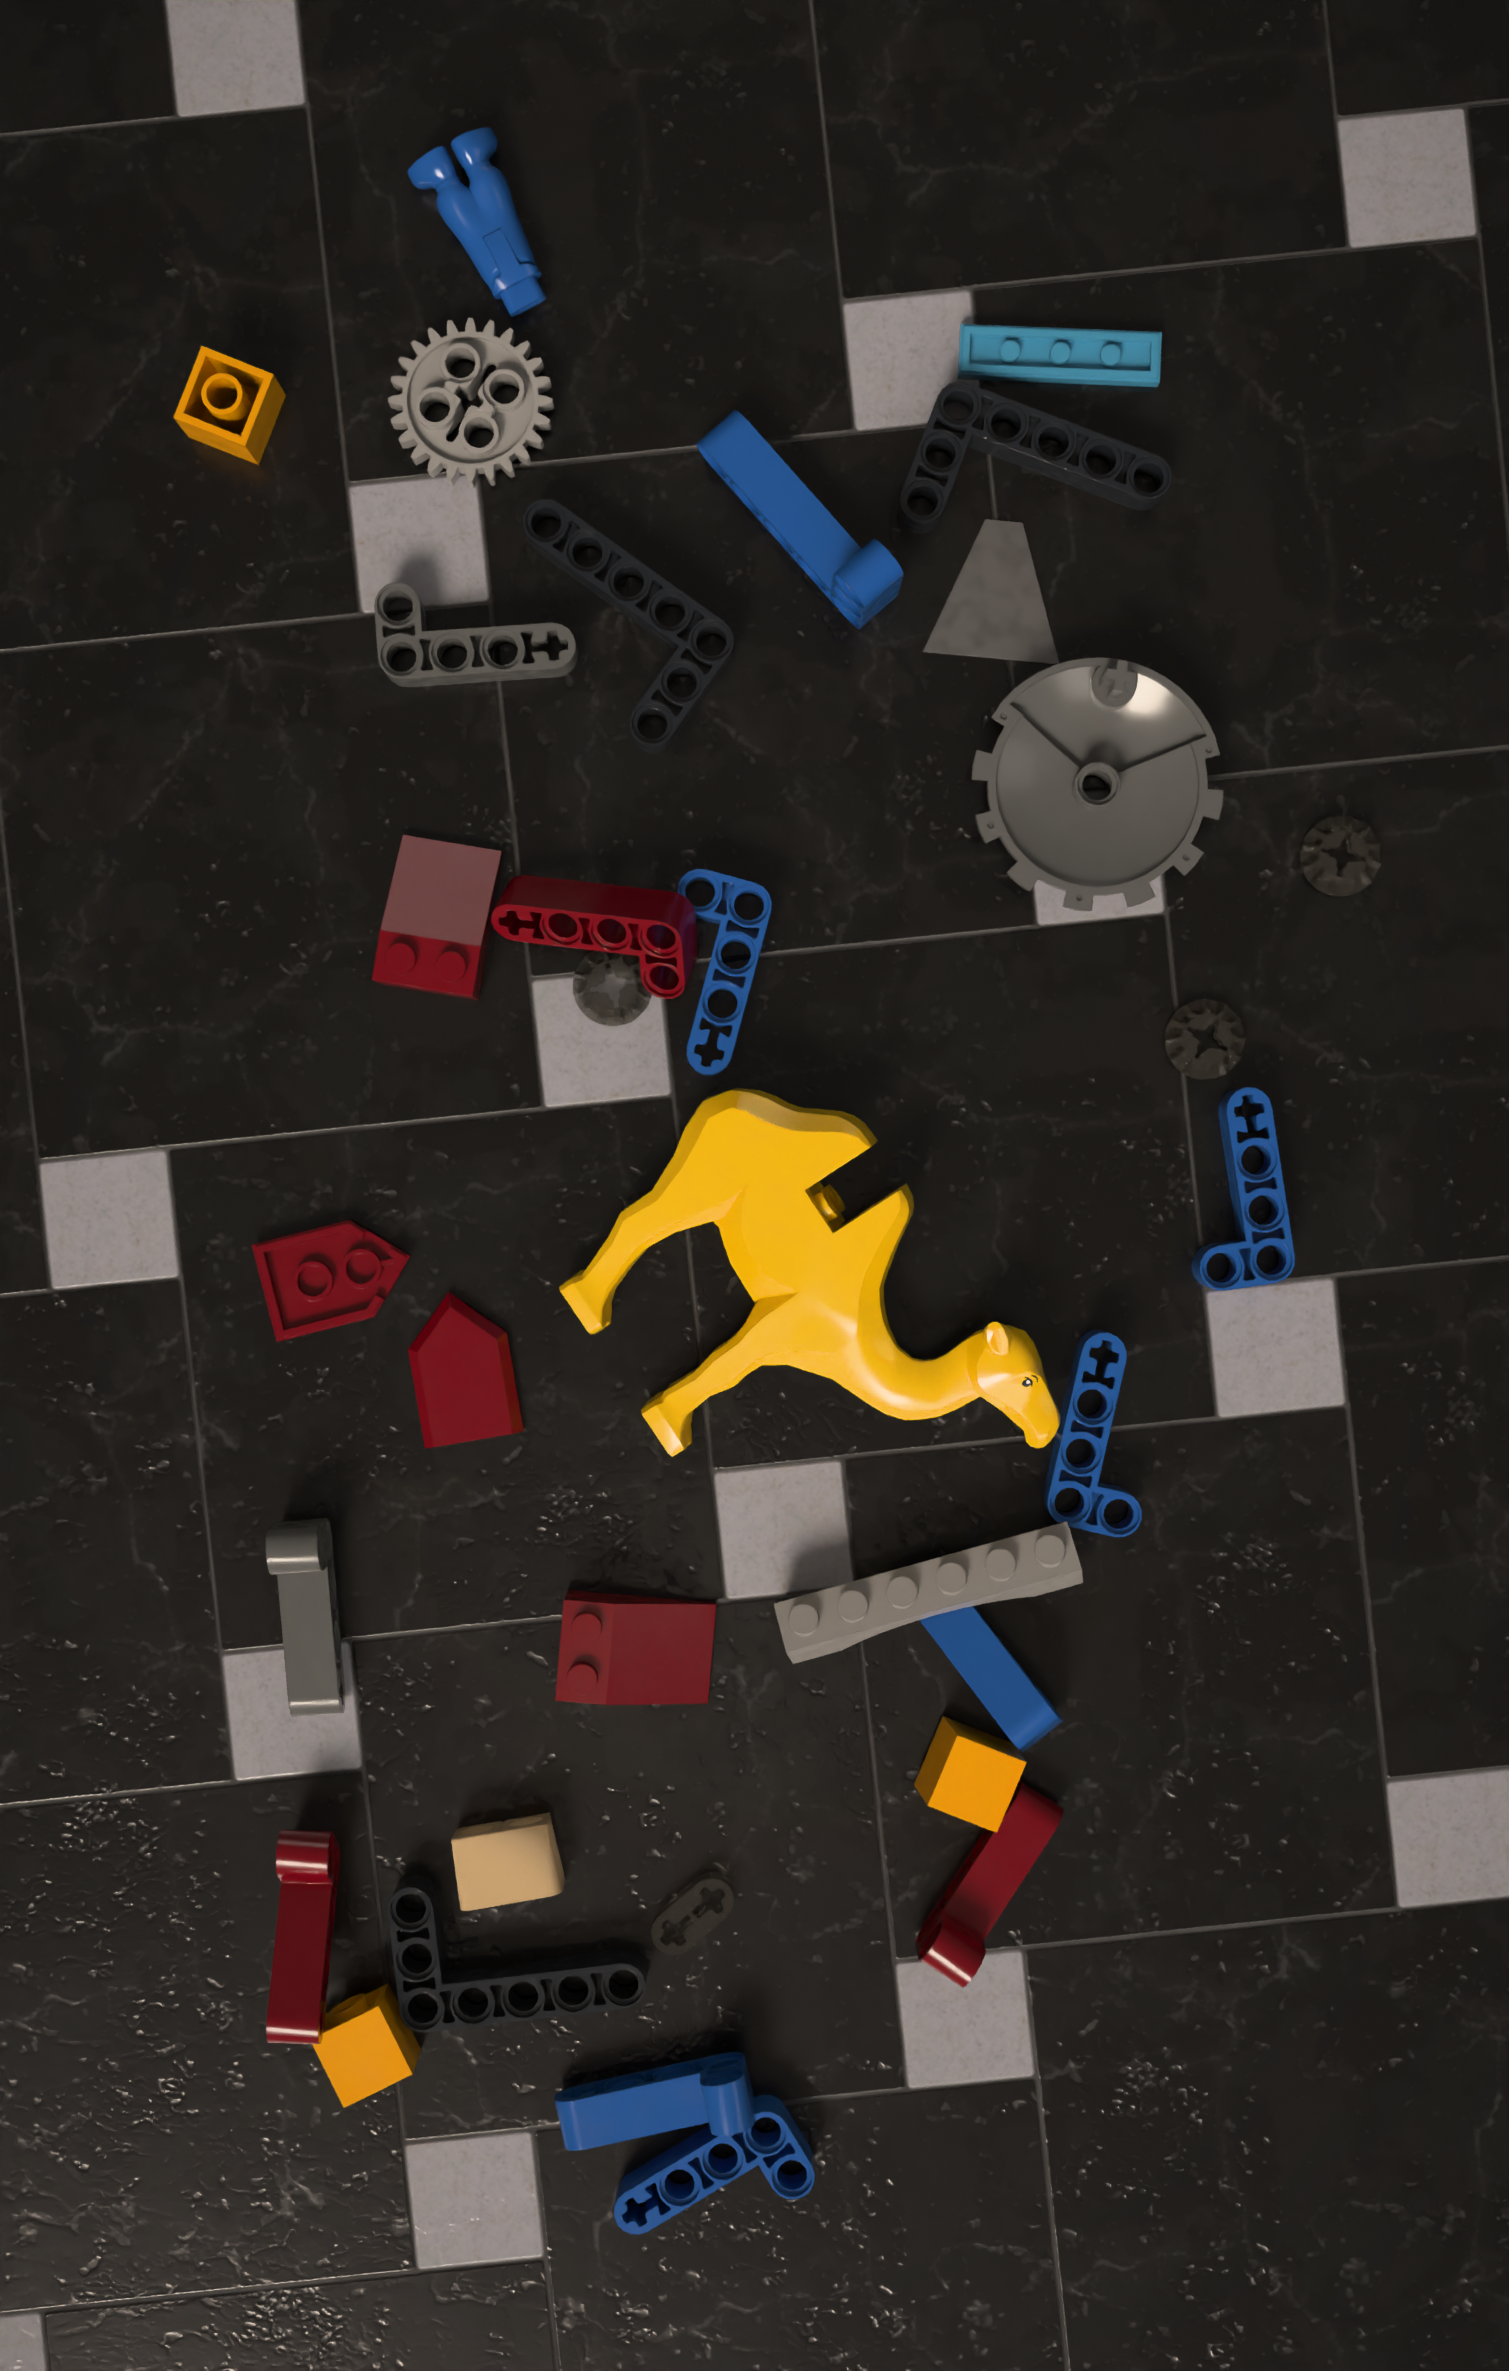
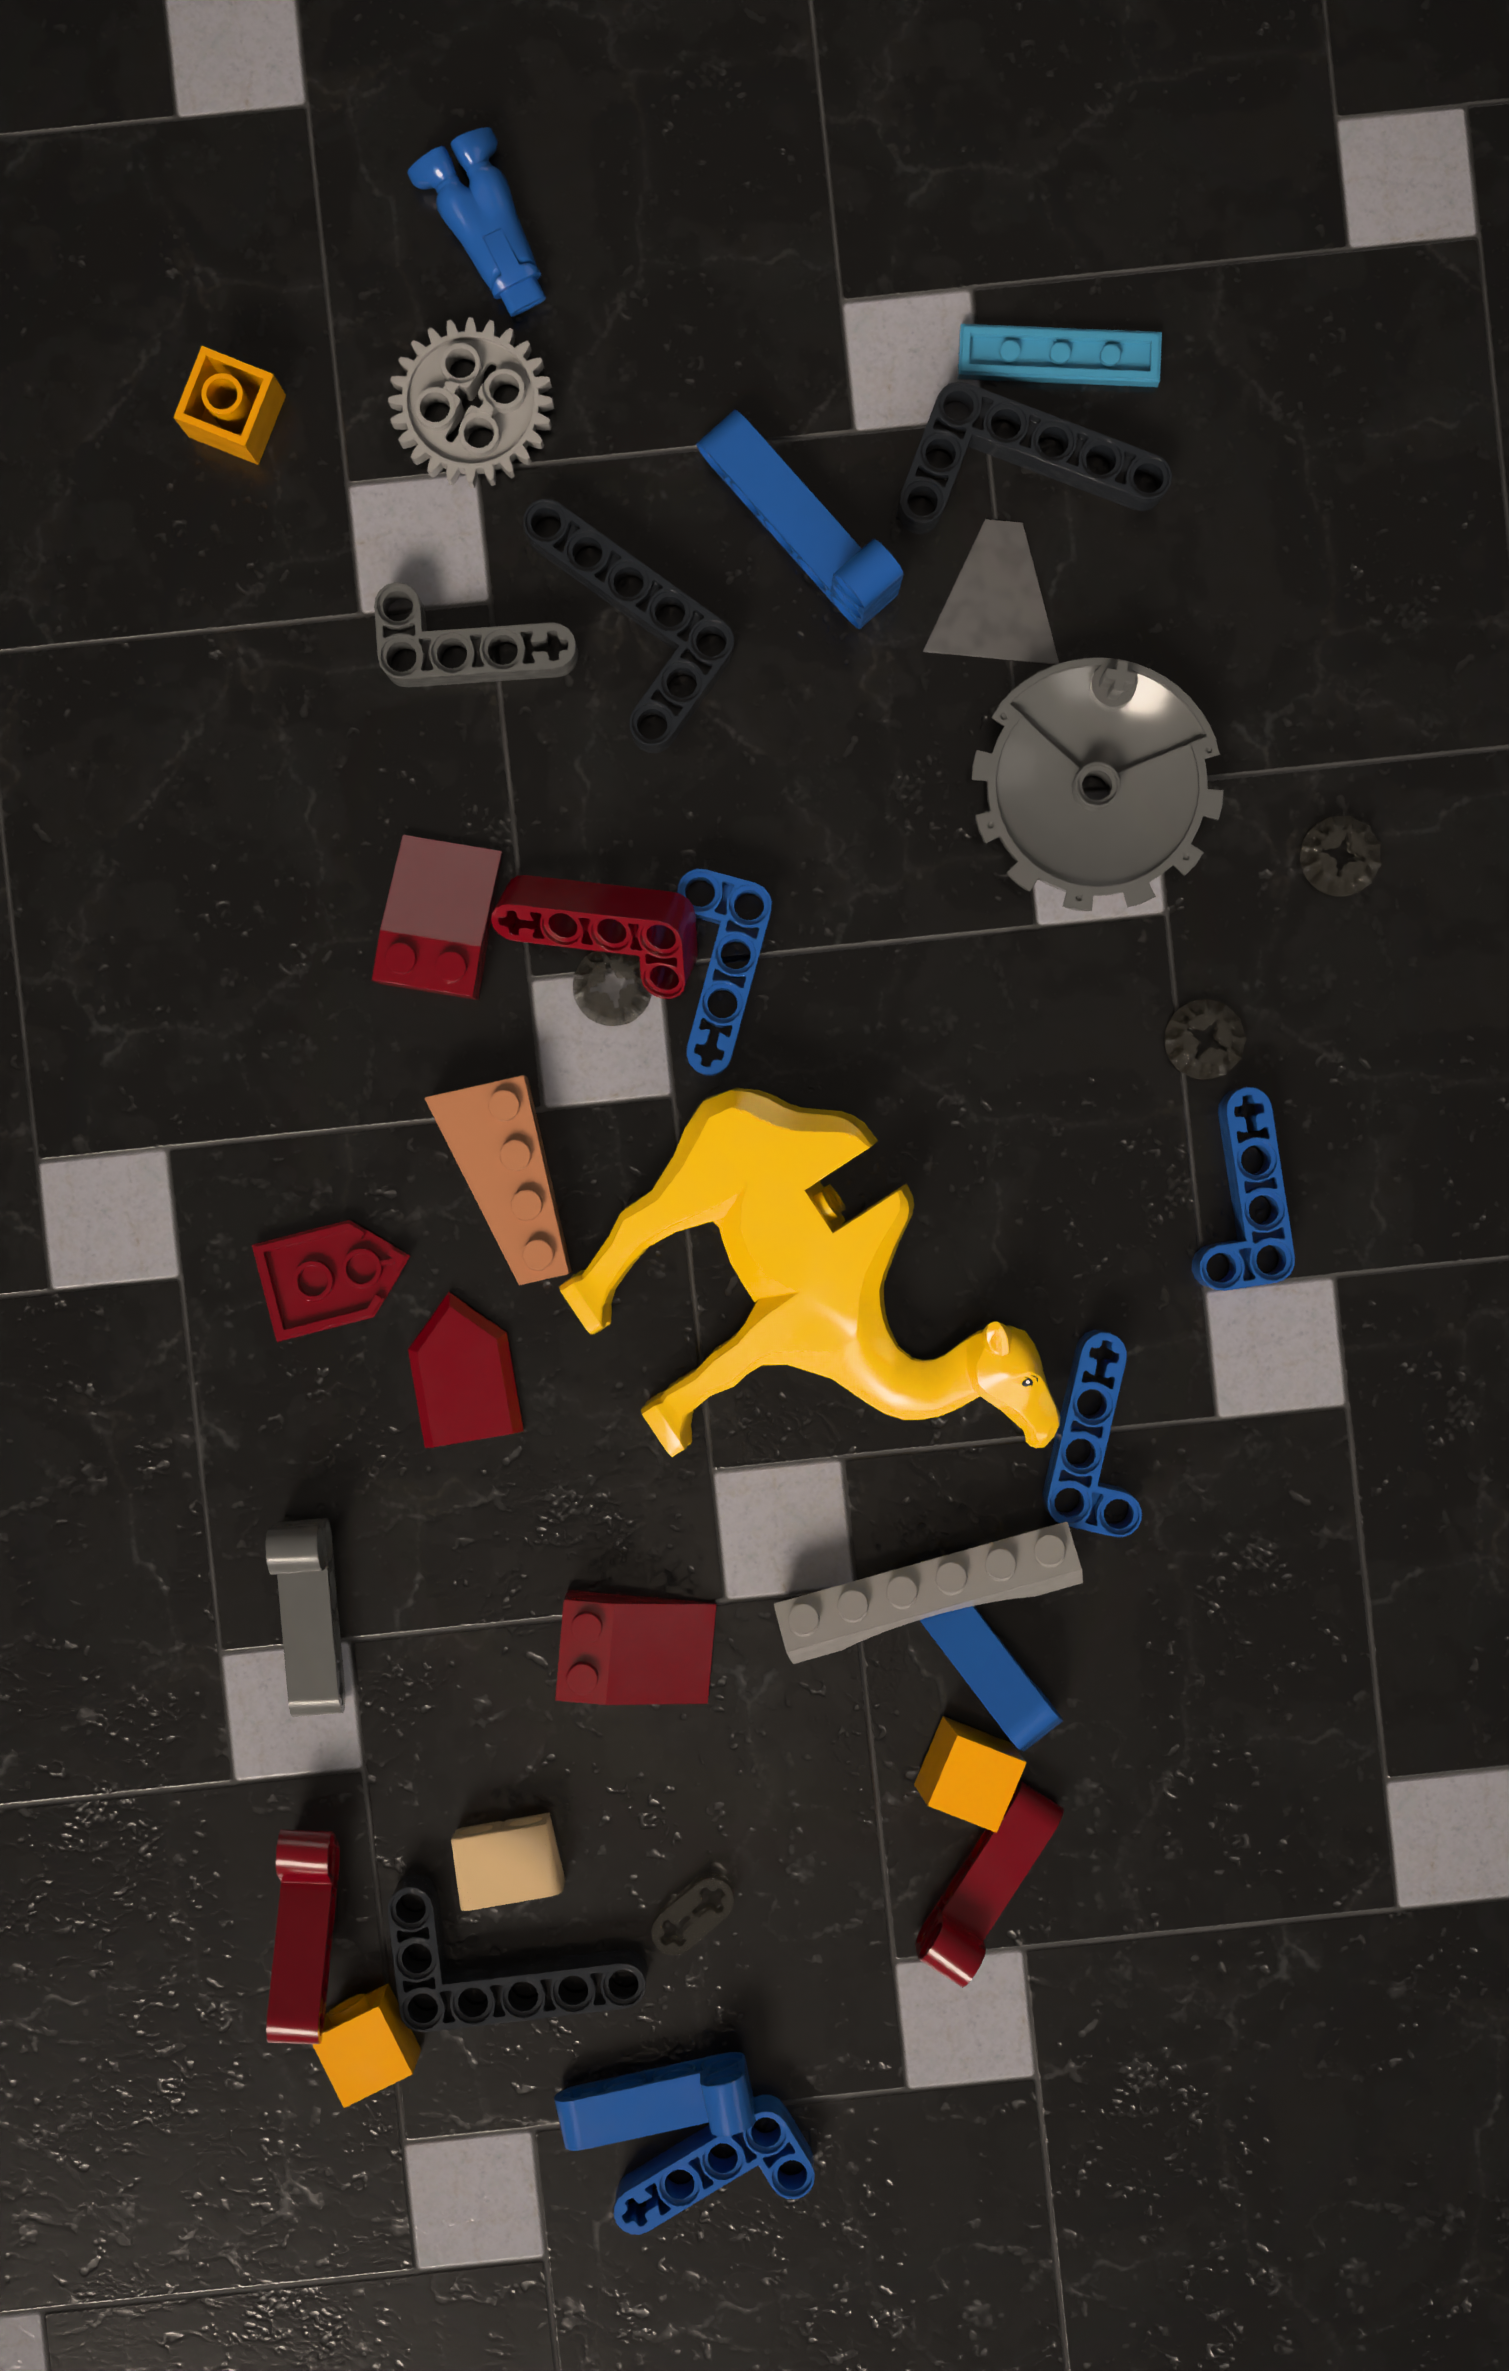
none -> nougat wedge [425,1075,572,1285]

